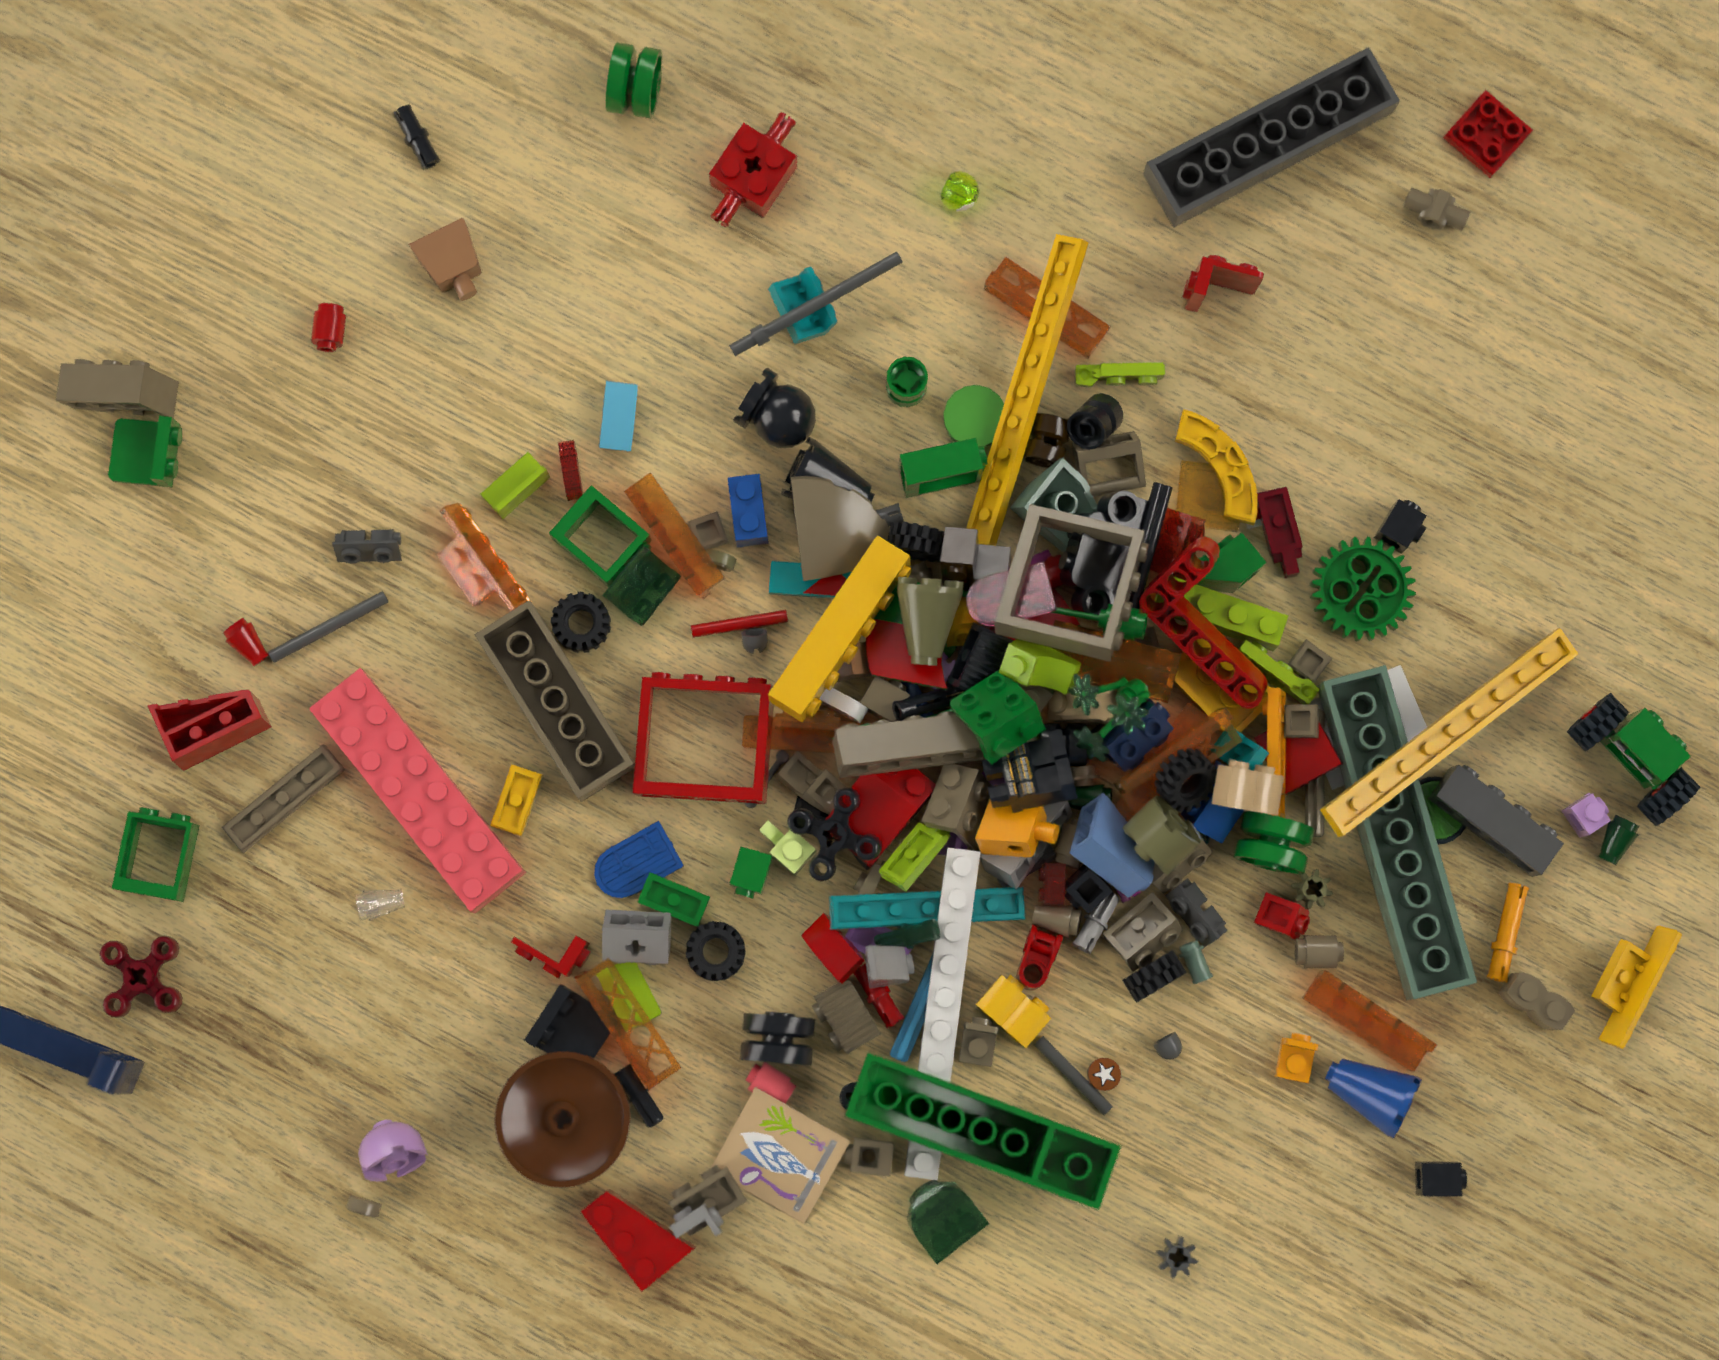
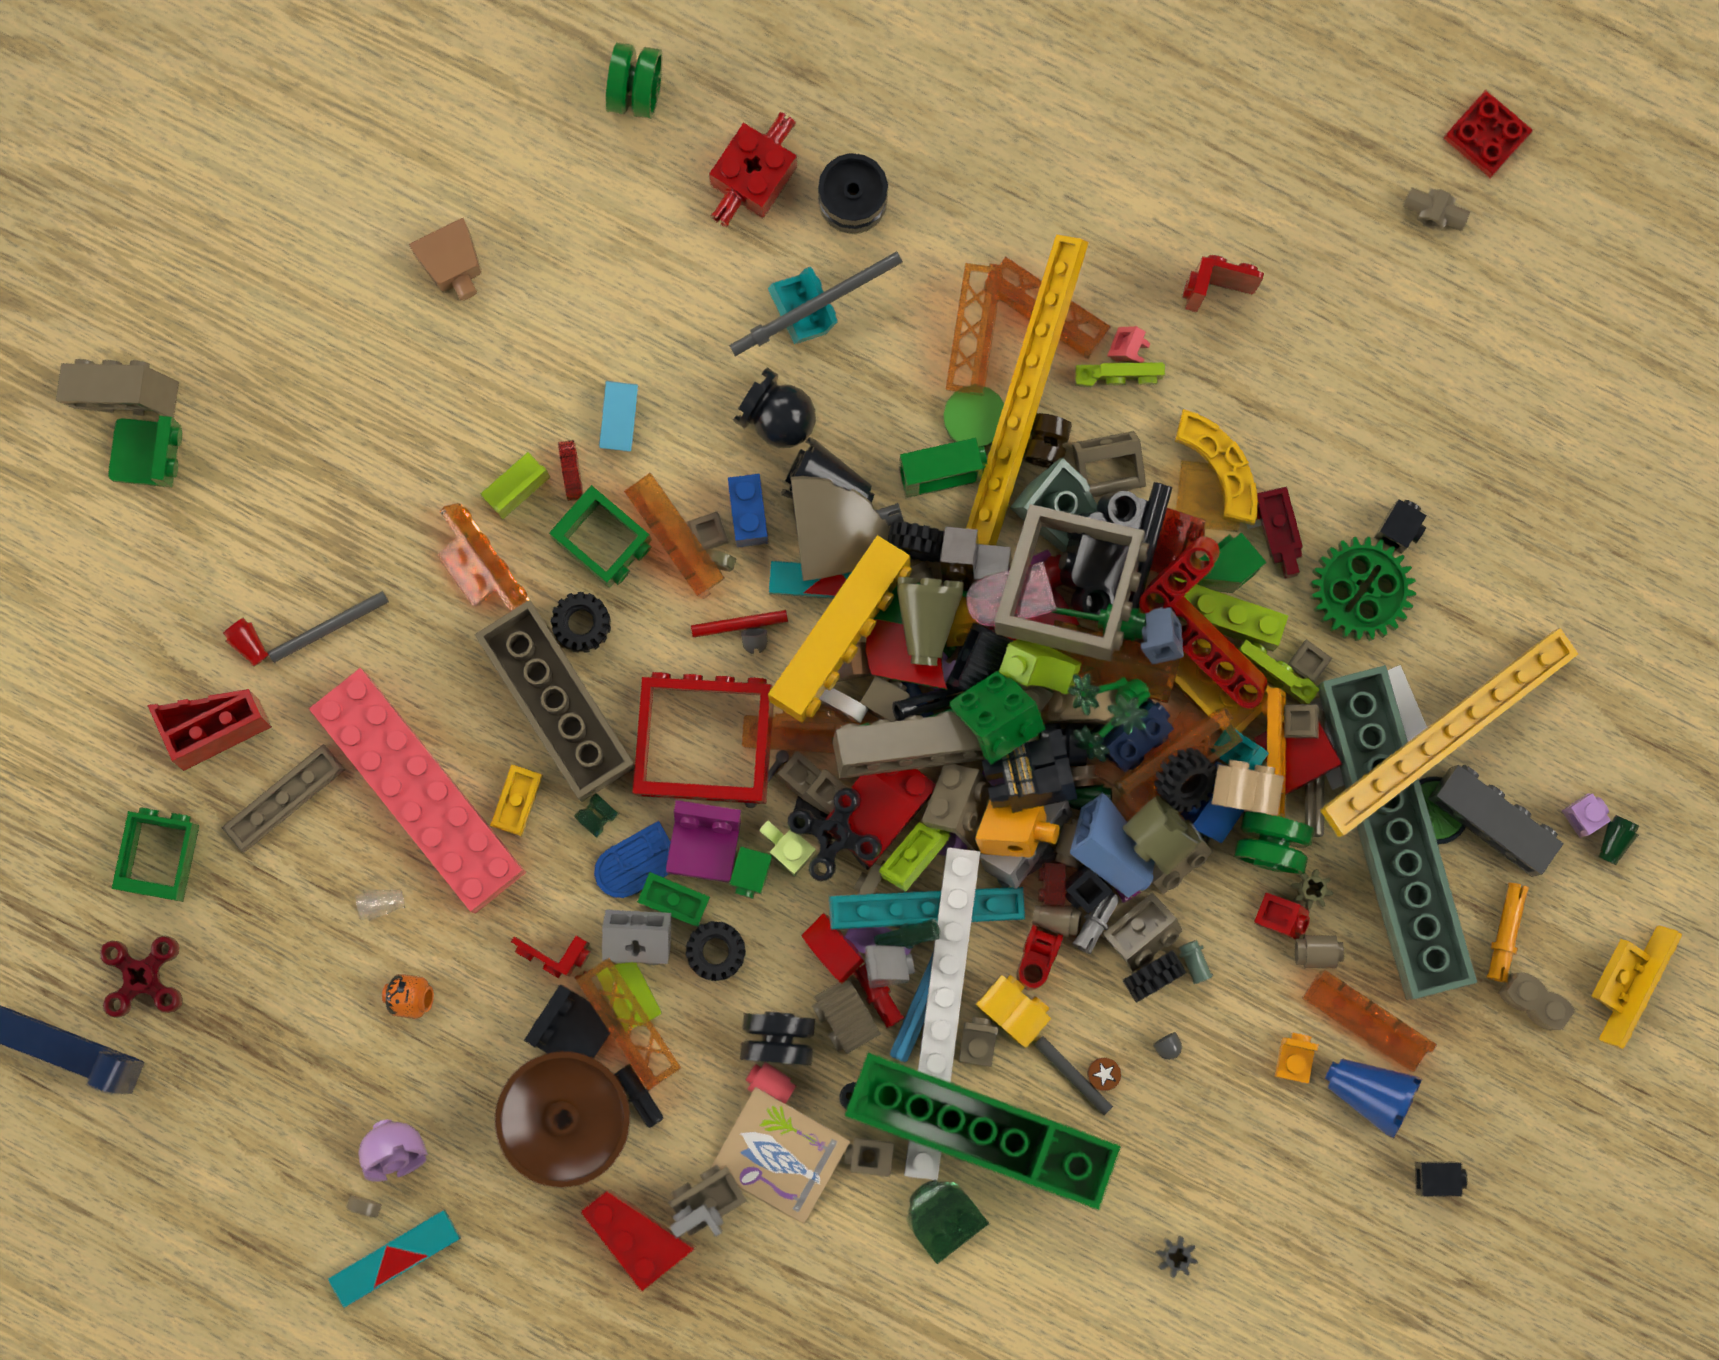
red brick [311,303,346,352] -> none
dark grey hinge [332,529,402,564] -> none
black pin [393,104,441,170] -> none
clear green bracket [602,545,681,626] -> none
green wheel [886,357,928,407] -> none
clear neon green piece [940,171,979,211] -> none
black wheel [1067,393,1123,450] -> none
dark grey brick [1143,47,1400,228] -> none
dark grey hinge [1165,878,1228,948] -> none
brick [1567,693,1700,826] -> none
none -> teal tile [328,1210,461,1308]
none -> orange head [382,974,434,1019]
none -> clear green wheel [574,793,619,838]
none -> magenta bracket [666,800,741,883]
none -> black wheel [818,153,888,234]
none -> clear orange fence [945,263,1004,396]
none -> coral tile [1107,326,1150,363]
none -> sand blue brick [1141,608,1184,664]

